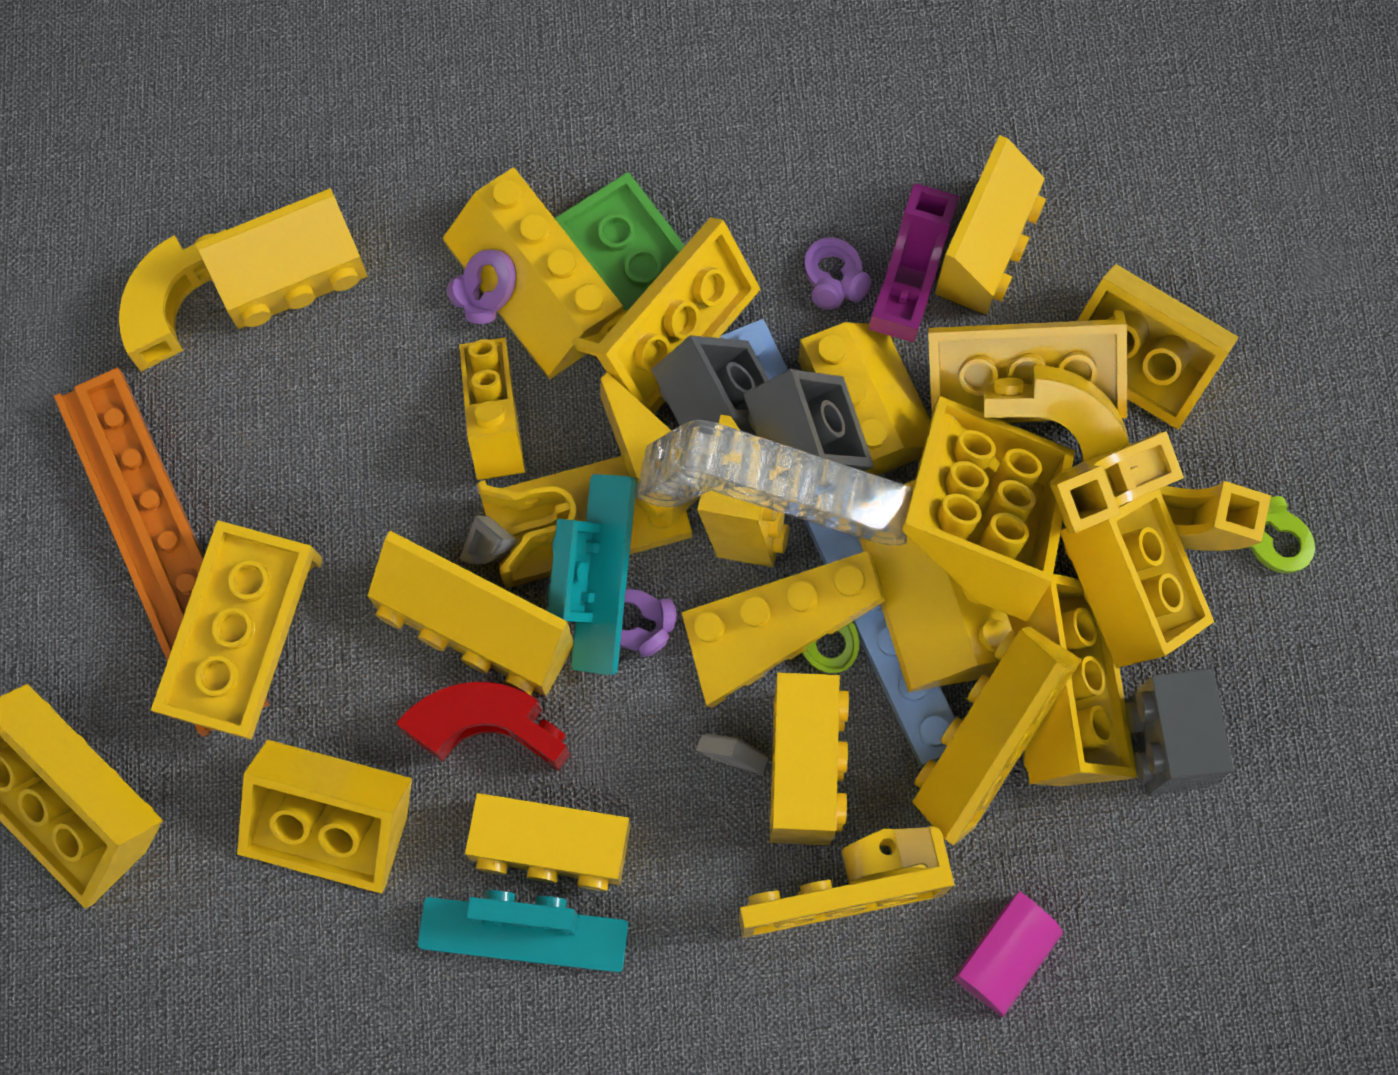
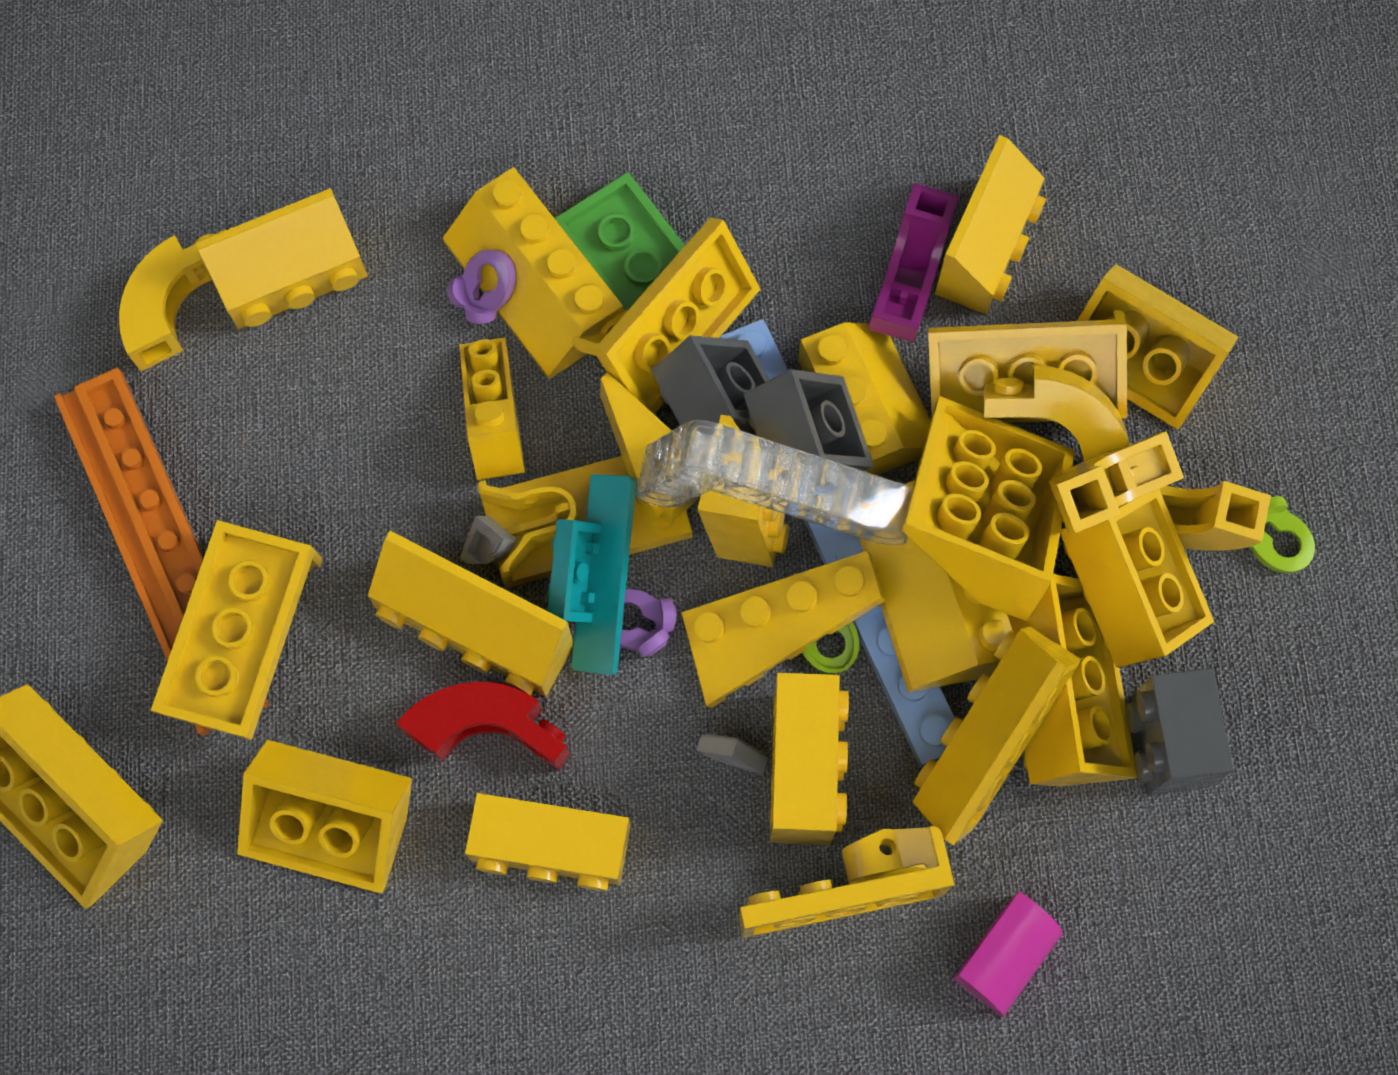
teal bracket [418,890,629,973] -> none
medium lavender piece [804,237,871,310] -> none

